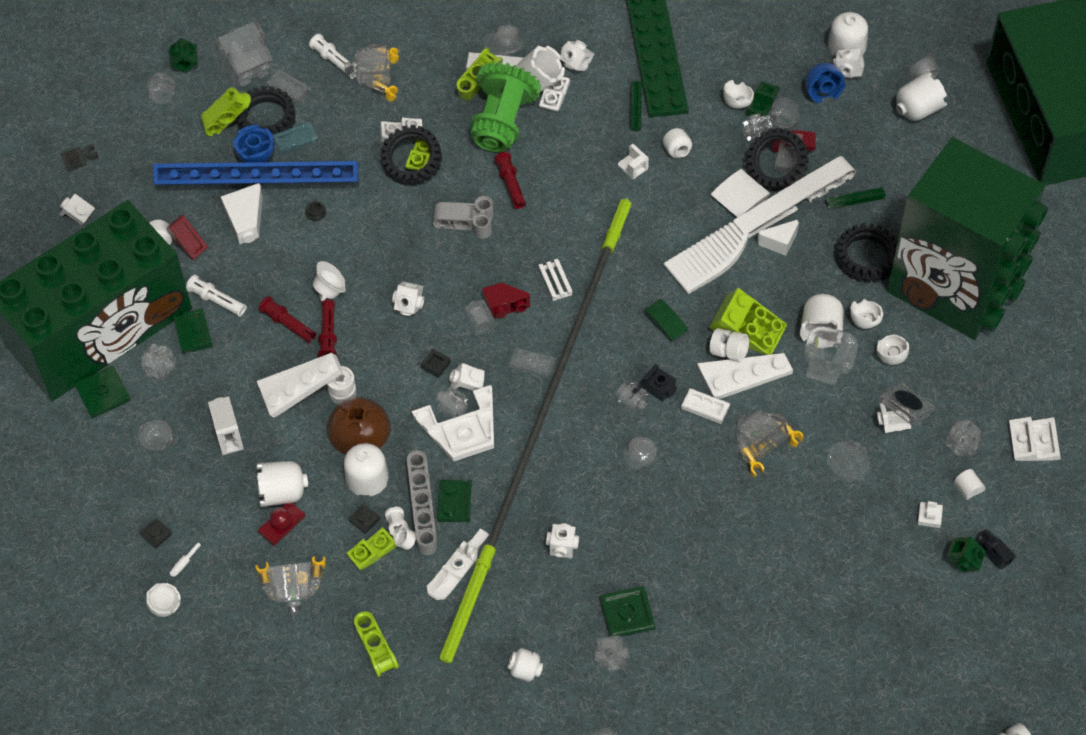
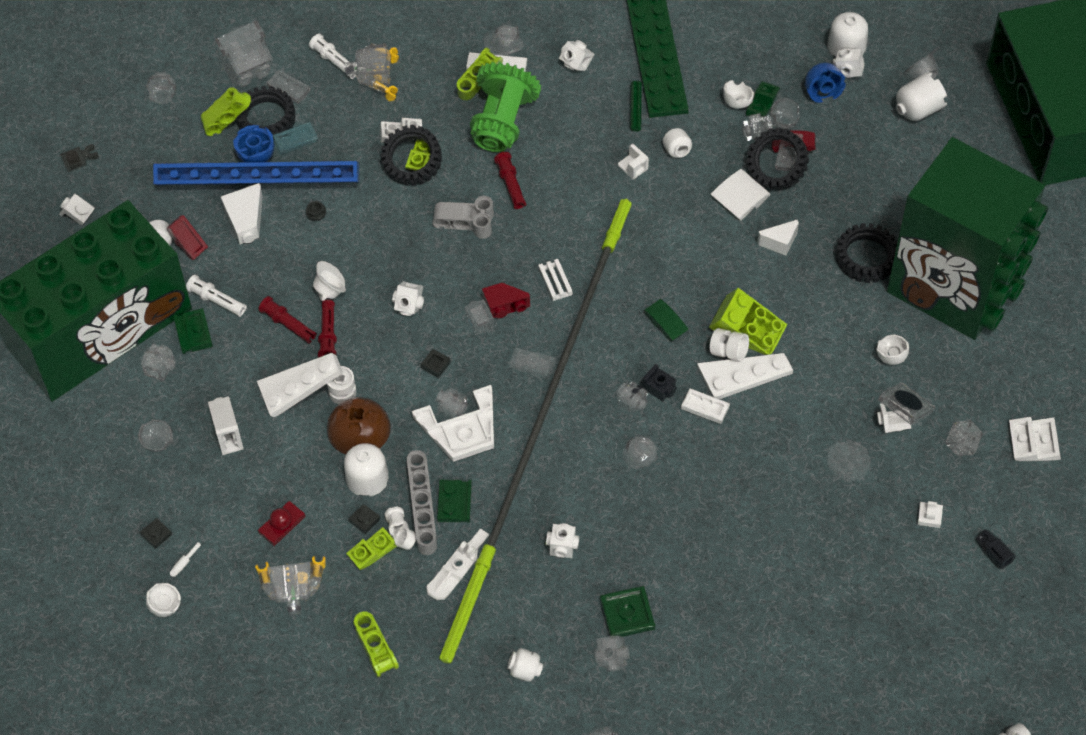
dark green plate [74,366,131,419] -> none
dark green brick [169,38,198,73] -> none
white cylinder [256,461,308,507] -> none
white bracket [449,363,485,391] -> none
white cylinder [517,46,565,92] -> none
white slope [539,77,570,112] -> none
white piece [664,156,856,294] -> none
clear torso [736,410,803,478] -> none
white cylinder [800,294,844,348] -> none
clear piece [804,326,858,385] -> none
dark green axle [826,187,886,209] -> none
white hair [850,299,883,329] -> none
dark green brick [946,536,986,573] -> none
white brick [954,469,985,500] -> none

